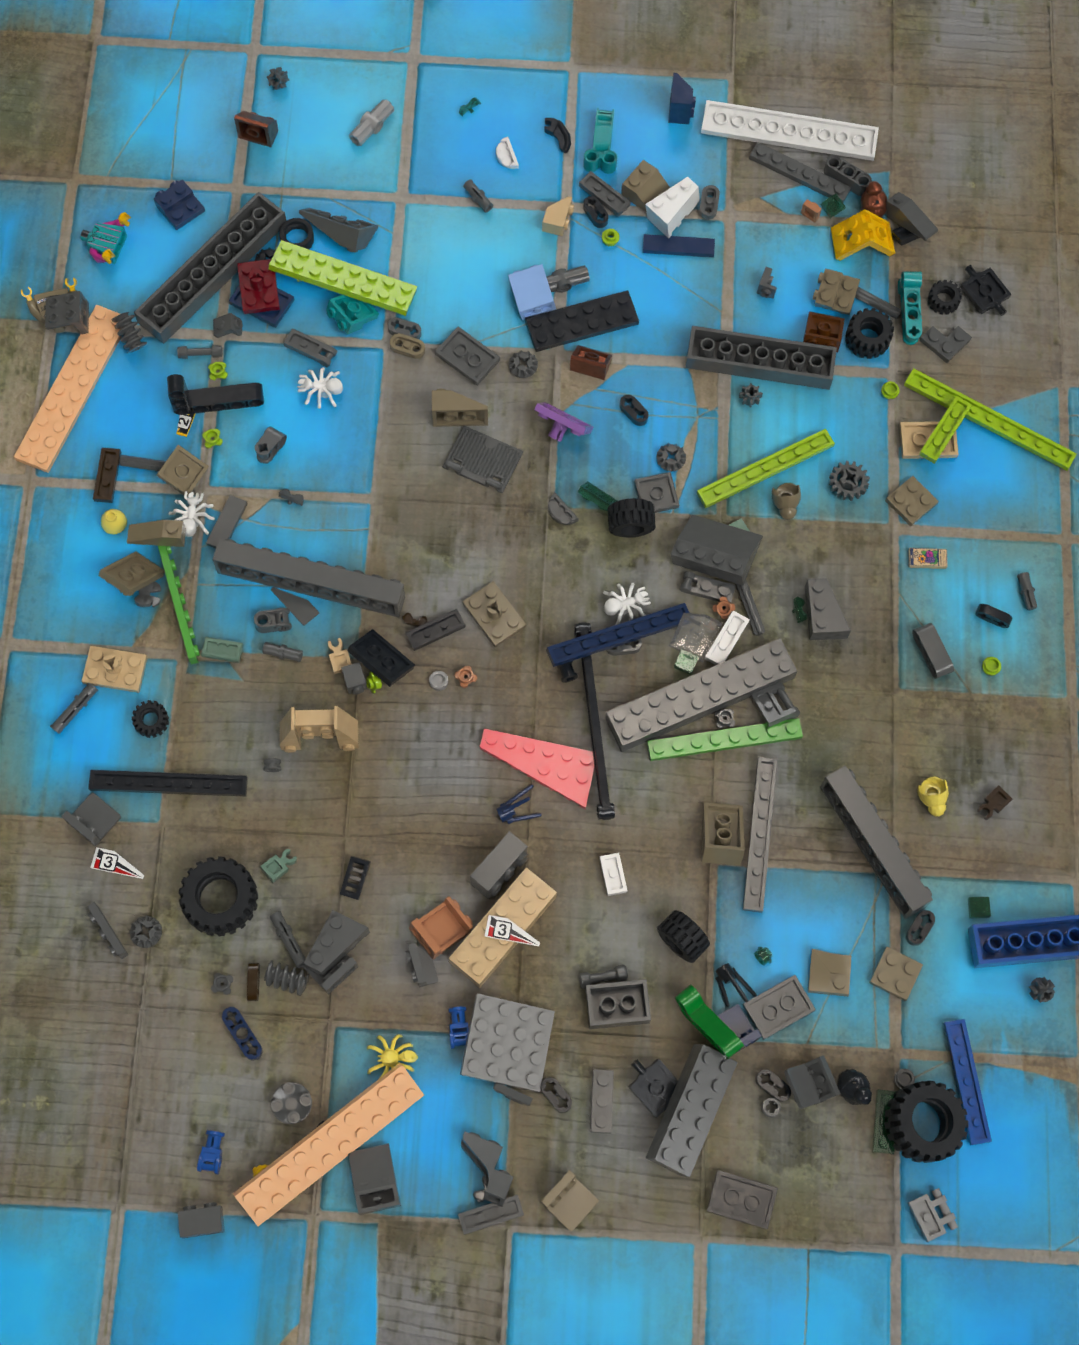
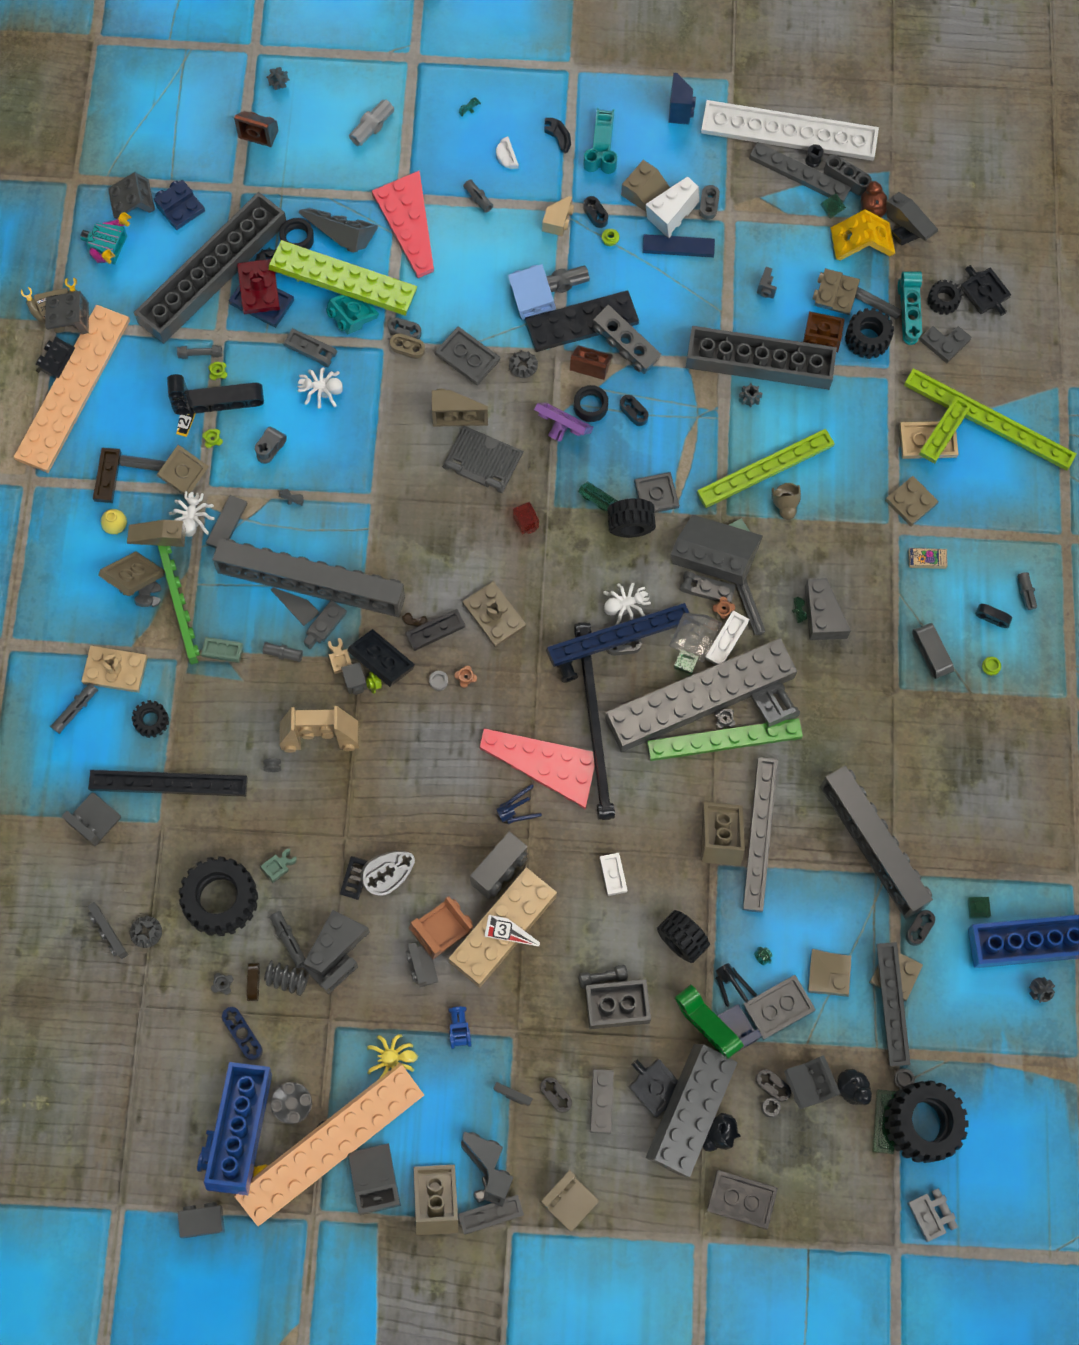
sticker [91,847,144,879] -> none
dark grey piece [111,312,147,353] -> none
dark grey bracket [213,313,243,338] -> none
dark grey piece [254,608,292,633] -> none
light grey plate [460,993,555,1092] -> none
dark grey tile [548,492,579,525] -> none
dark grey plate [579,171,631,217] -> none
dark grey gear [657,443,686,471] -> none
nougat plate [801,199,822,222] -> none
dark grey gear [829,461,870,501] -> none
lime plate [881,381,900,399] -> none
light yellow piece [917,776,949,817] -> none
blue plate [943,1019,992,1145] -> none
dark brown plate [977,785,1013,820] -> none
none -> black bracket [36,337,75,379]
none -> dark grey bracket [108,172,155,219]
none -> blue brick [204,1062,272,1196]
none -> dark grey hinge [304,600,347,649]
none -> light grey piece [361,851,415,896]
none -> coral wing [372,171,434,278]
none -> dark tan slope [414,1165,458,1235]
none -> clear red brick [513,502,539,535]
none -> black tyre [574,385,608,422]
none -> dark grey brick [592,305,661,374]
none -> black piece [703,1113,741,1152]
none -> black bush [805,144,824,168]
none -> dark grey plate [876,942,911,1067]

